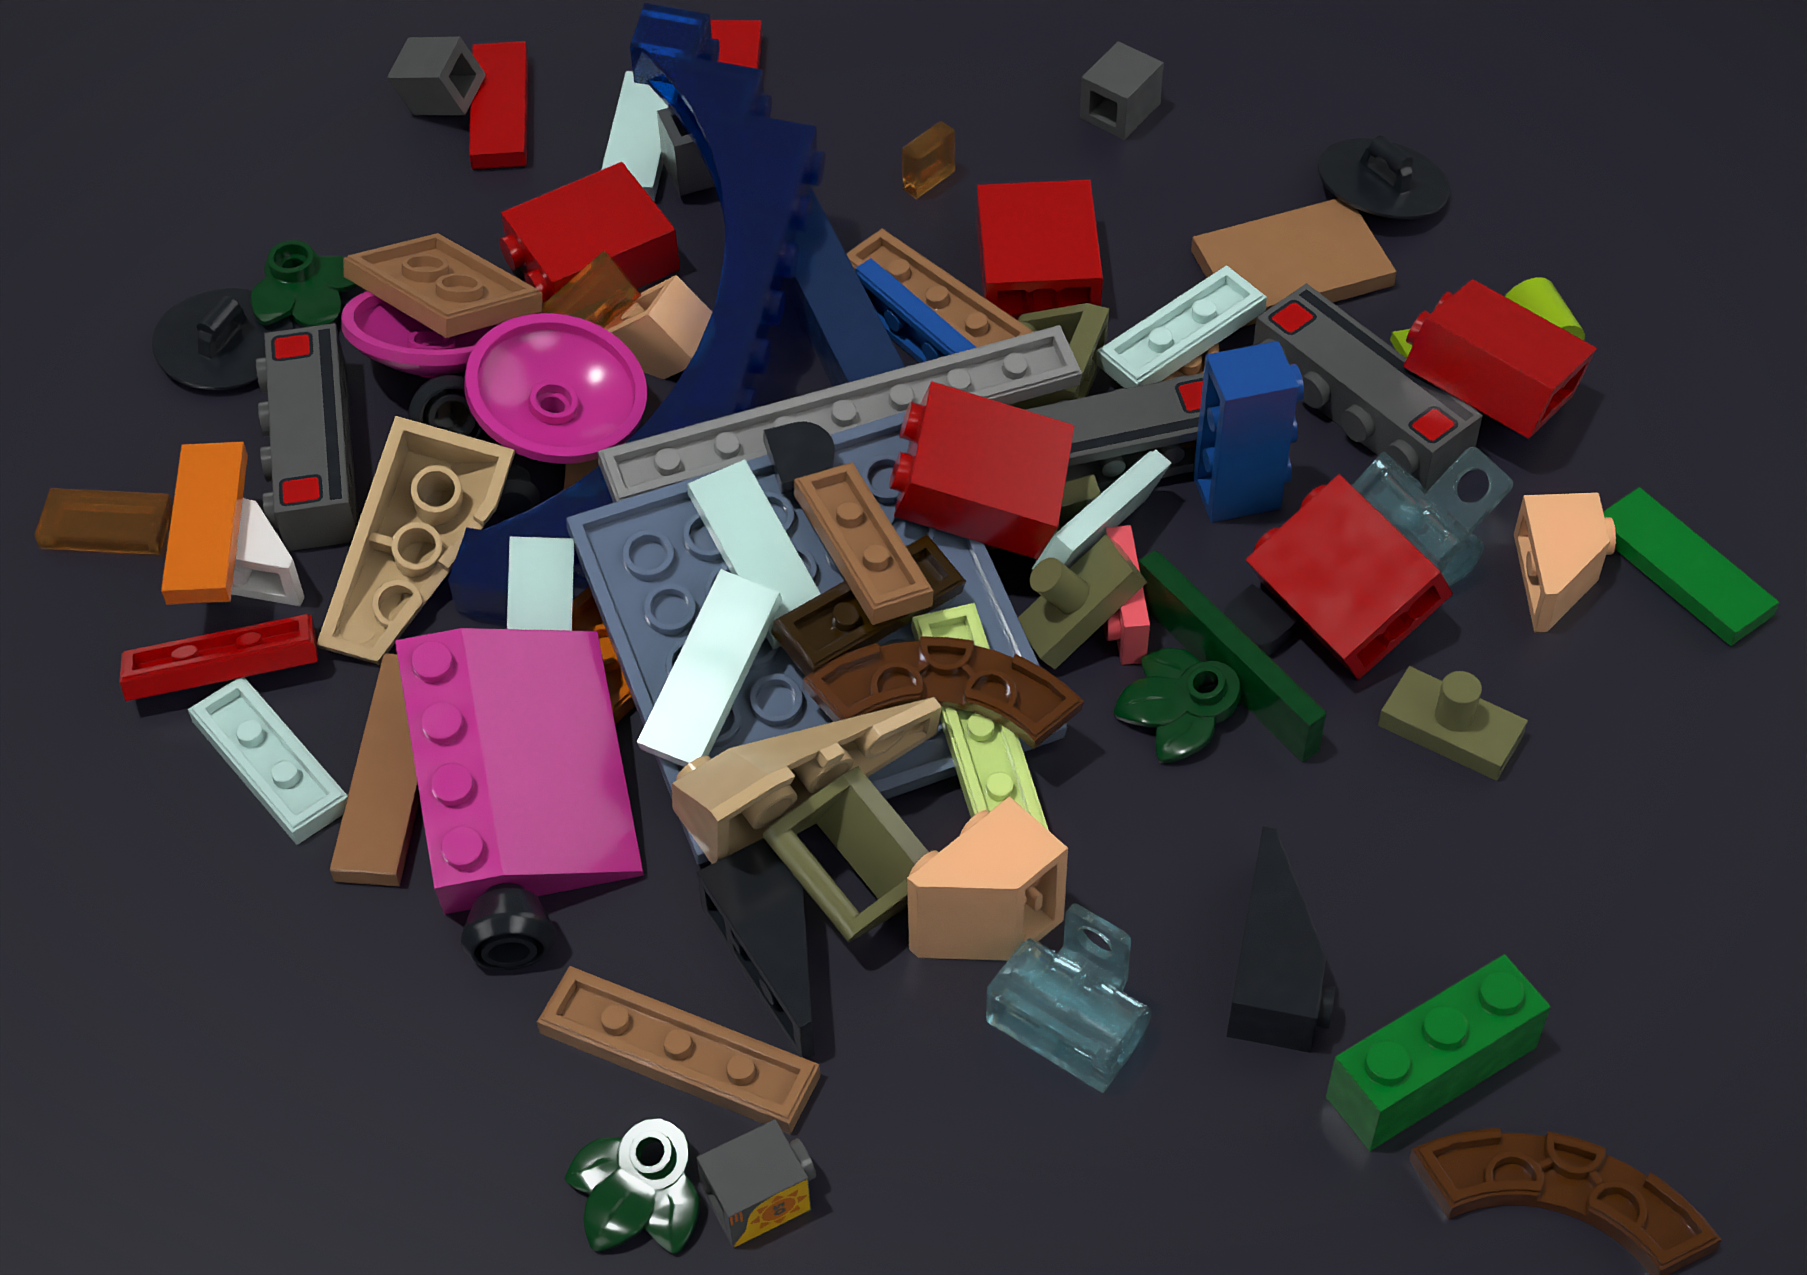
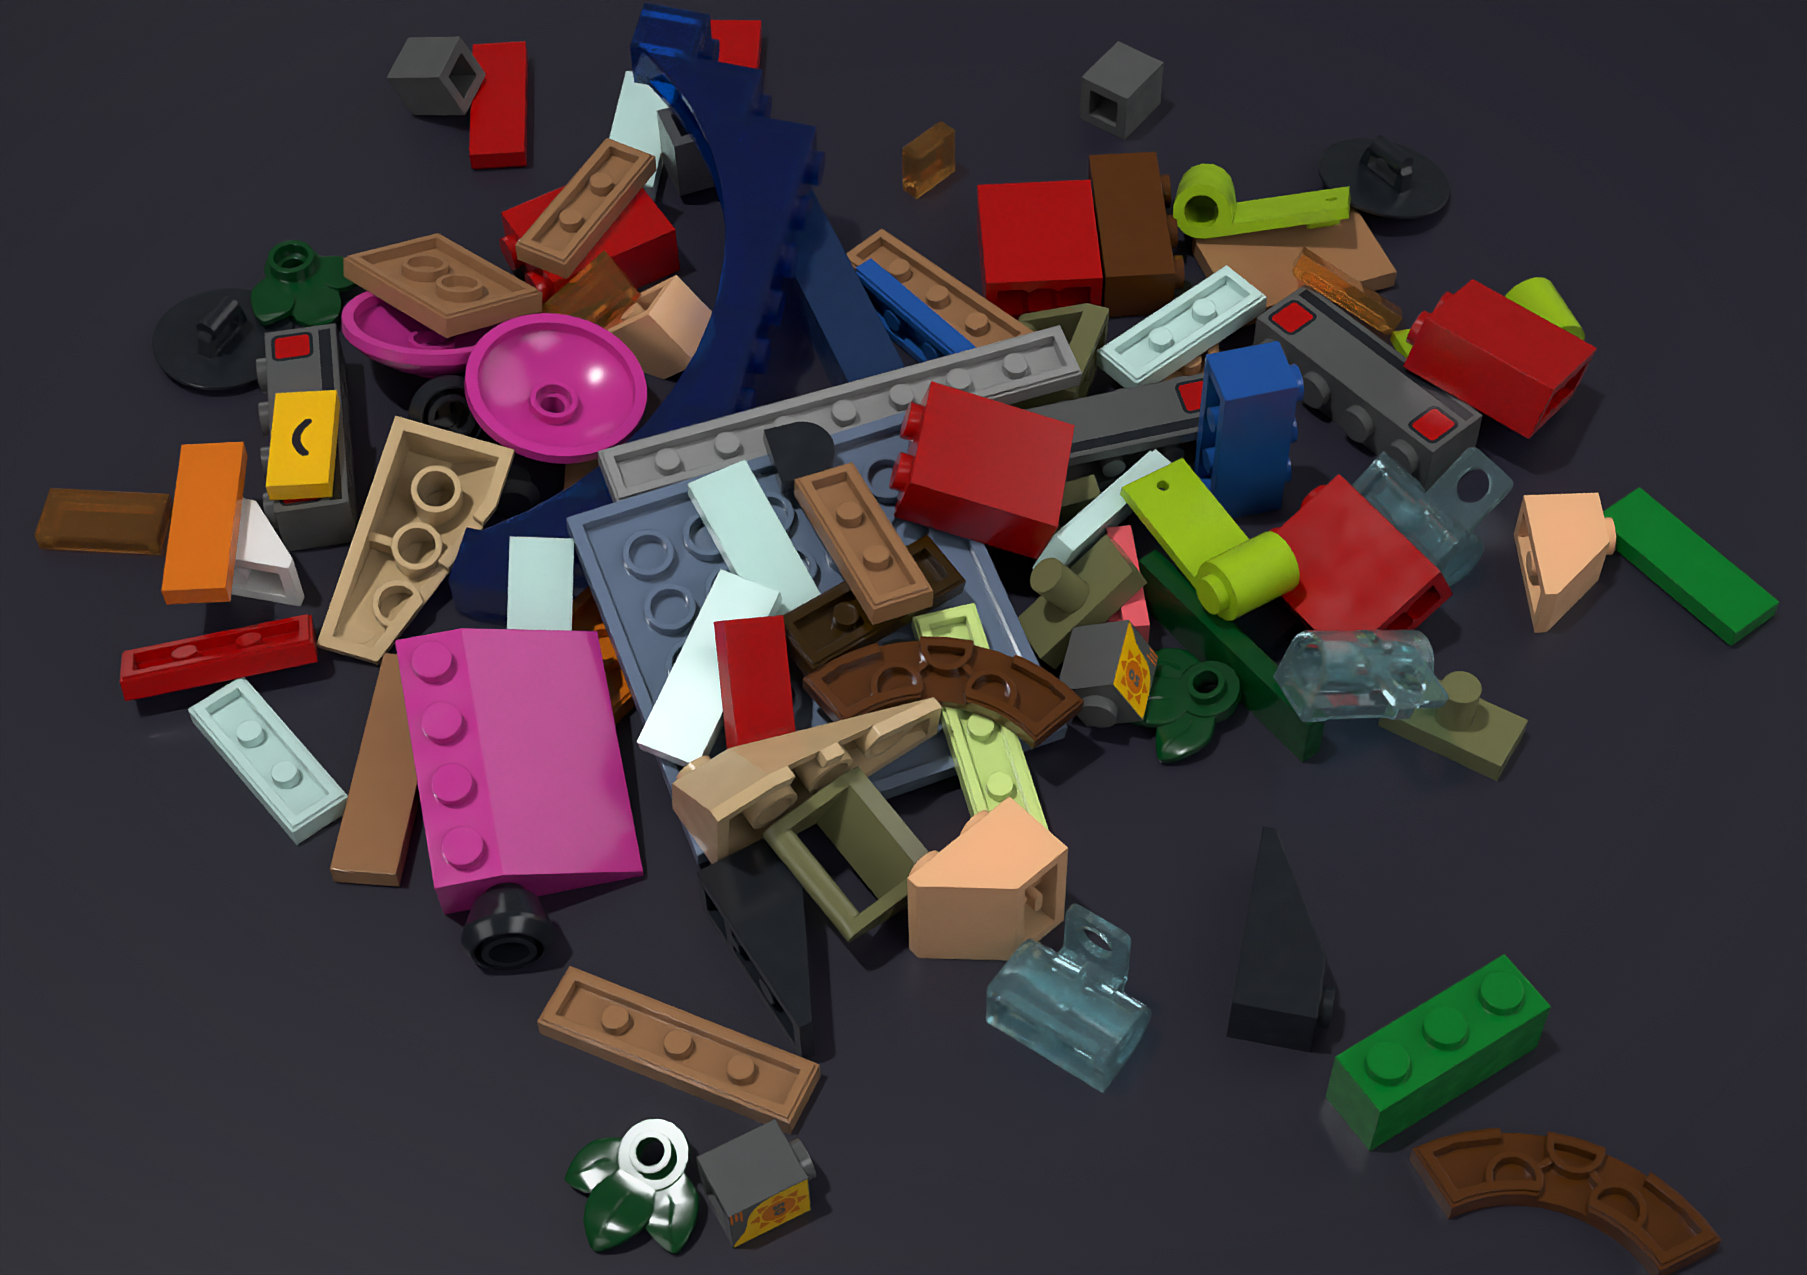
none -> yellow tile [265,390,340,500]
none -> medium nougat tile [515,138,656,279]
none -> red tile [714,615,796,749]
none -> dark grey brick [1059,620,1159,728]
none -> reddish brown brick [1088,152,1184,317]
none -> lime door [1120,458,1300,621]
none -> lime door [1173,164,1351,239]
none -> clear light blue piece [1273,629,1449,722]
none -> clear orange tile [1292,247,1403,335]

